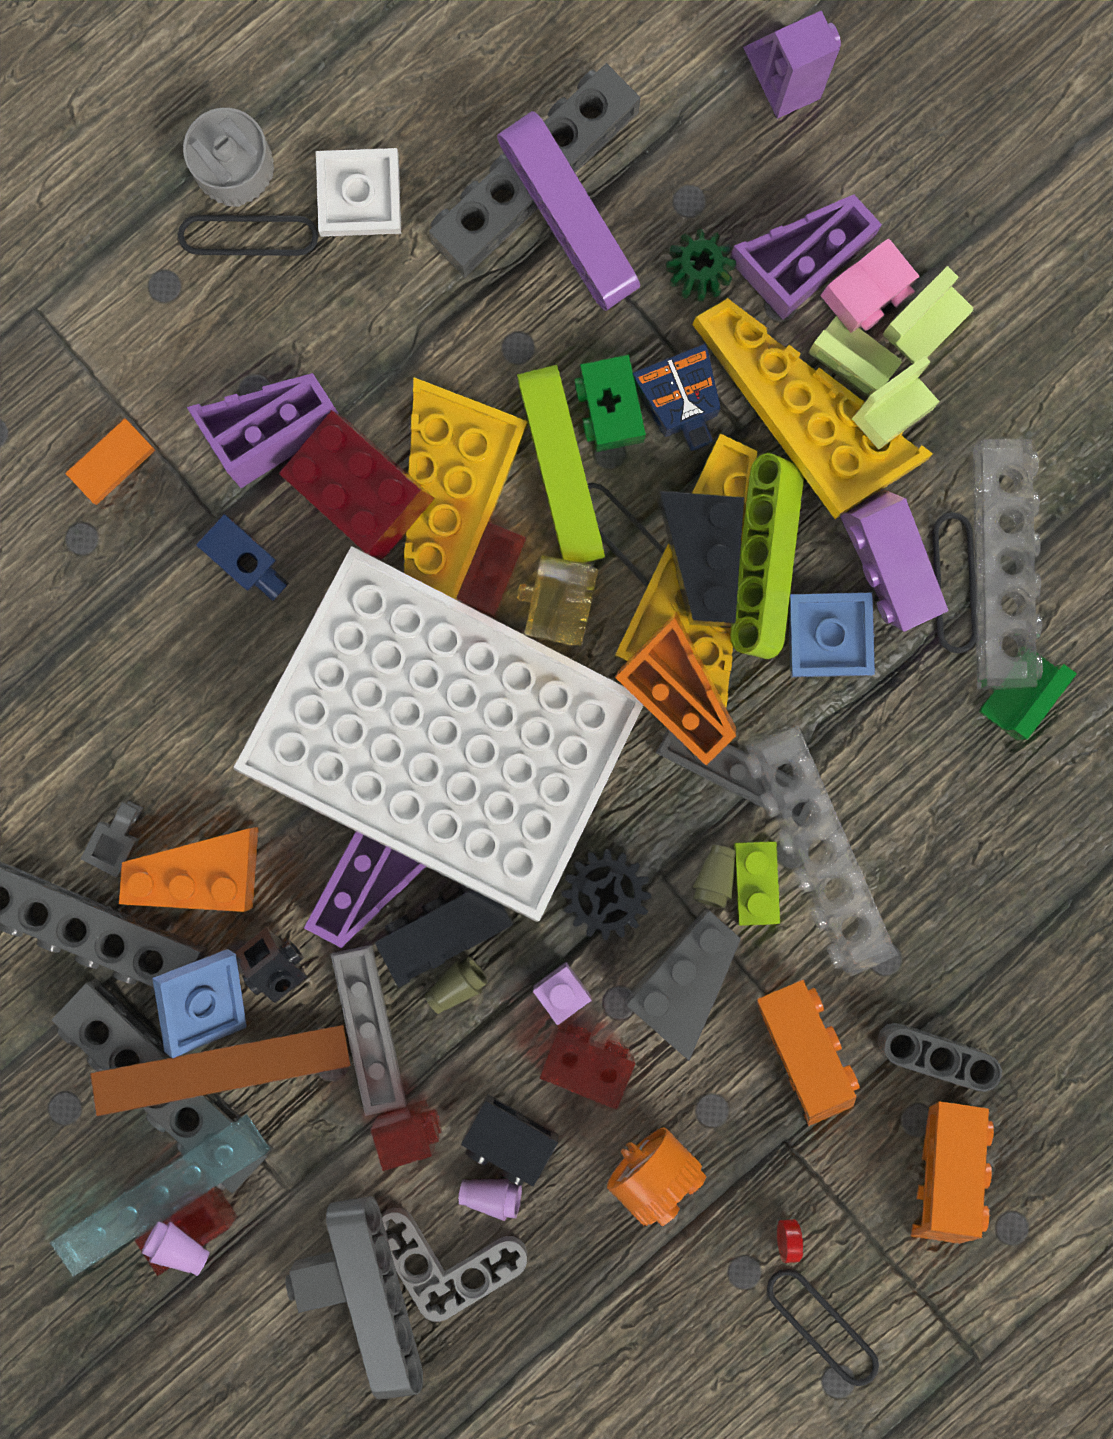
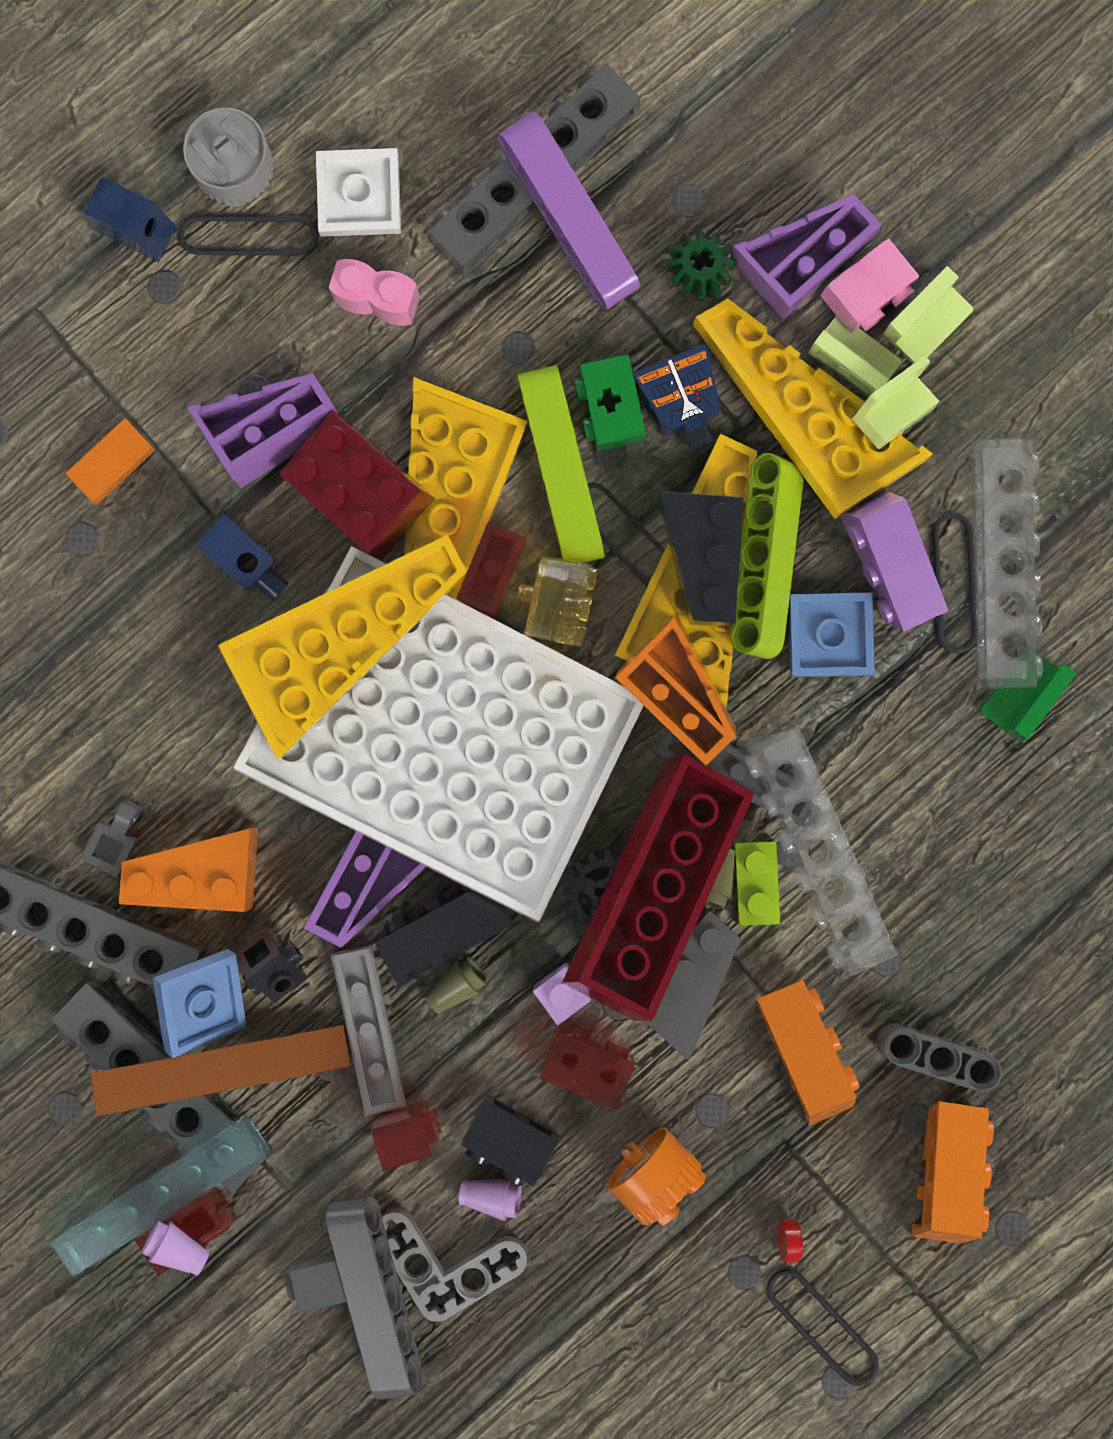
medium lavender wedge [743,10,841,119] -> none
none -> dark blue torso [83,177,177,263]
none -> yellow wing [218,535,467,762]
none -> bright pink brick [329,259,420,326]
none -> dark red brick [562,753,754,1022]

